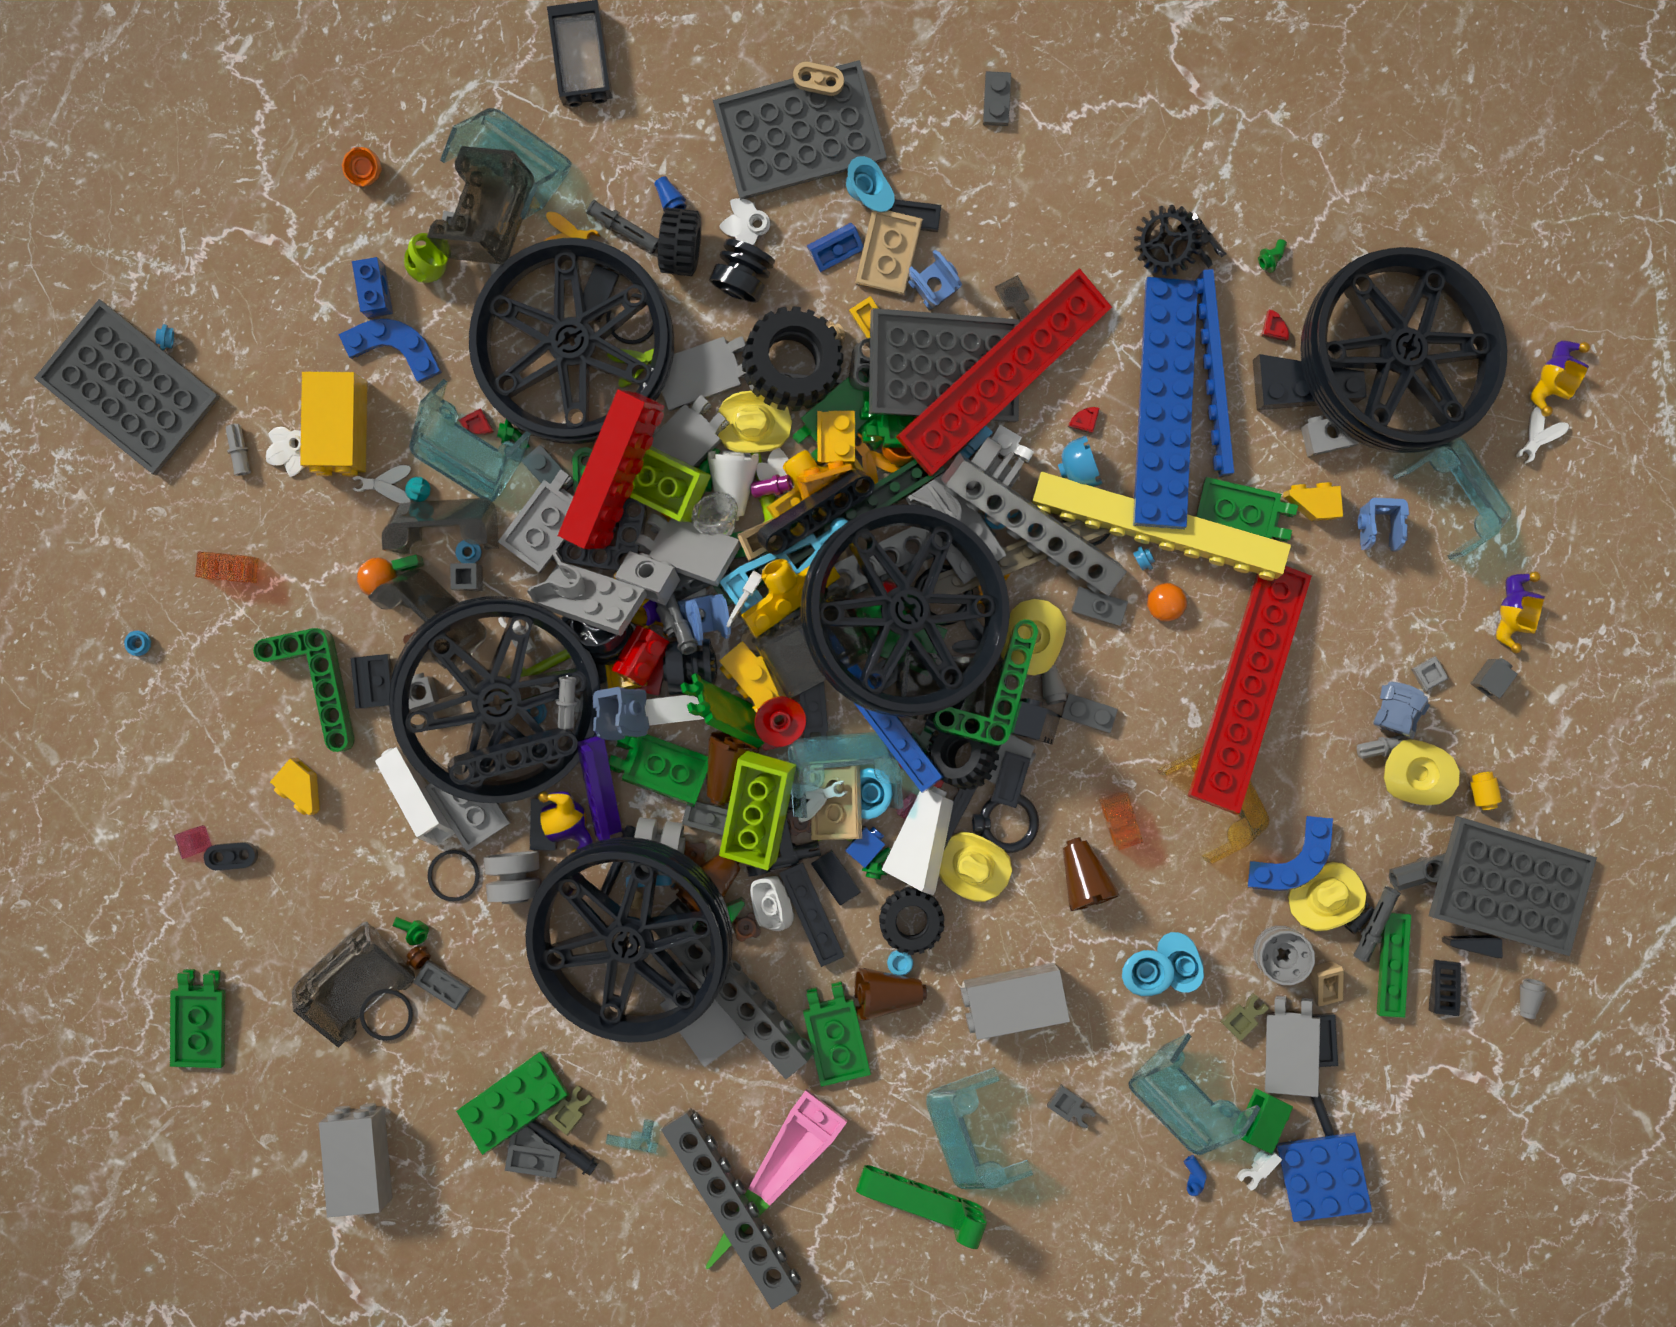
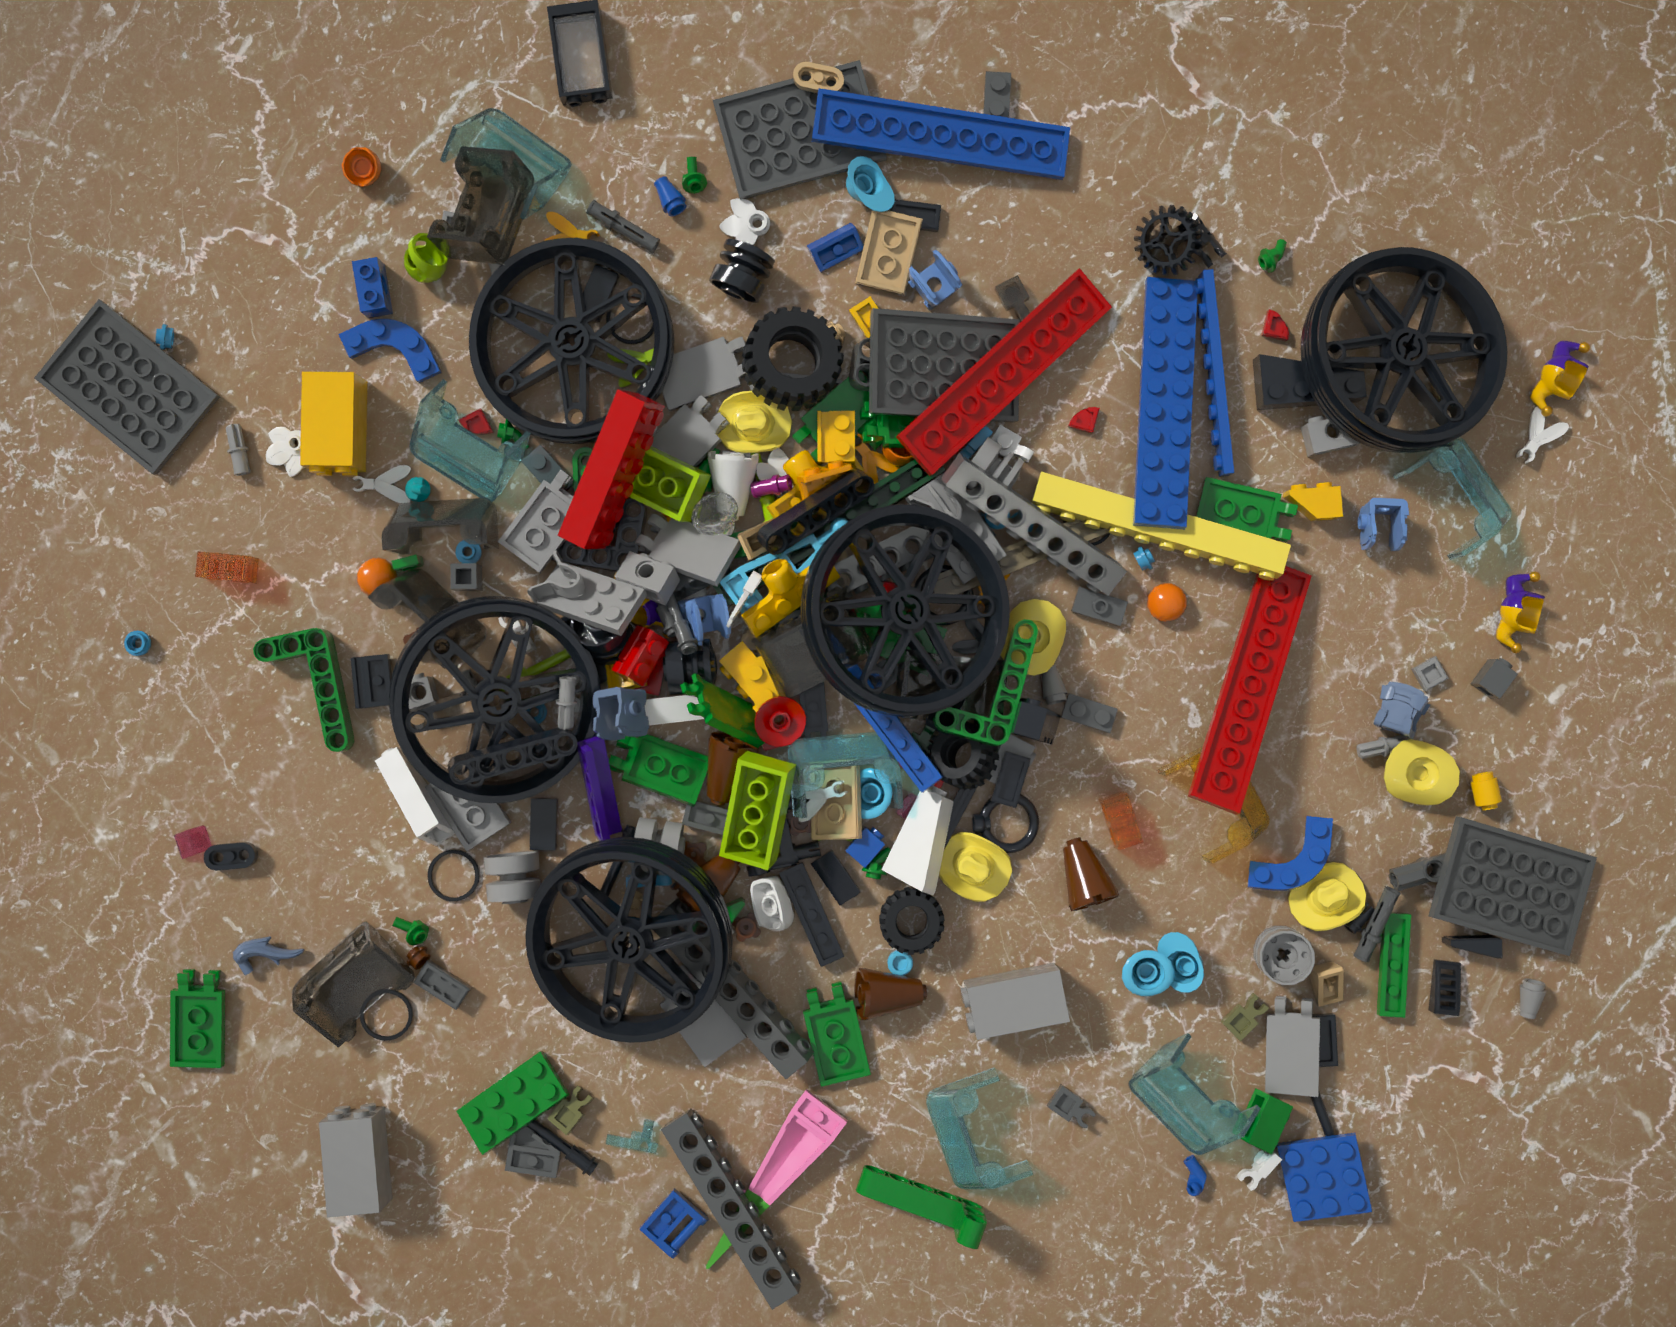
yellow slope [270,758,320,815] -> none
piece [538,791,593,853] -> none
black tyre [658,207,701,276] -> none
dark azure cylinder [1058,436,1103,487] -> none
none -> sand blue piece [233,936,305,975]
none -> blue plate [639,1188,709,1259]
none -> green plate [682,157,707,194]
none -> blue plate [811,88,1070,180]

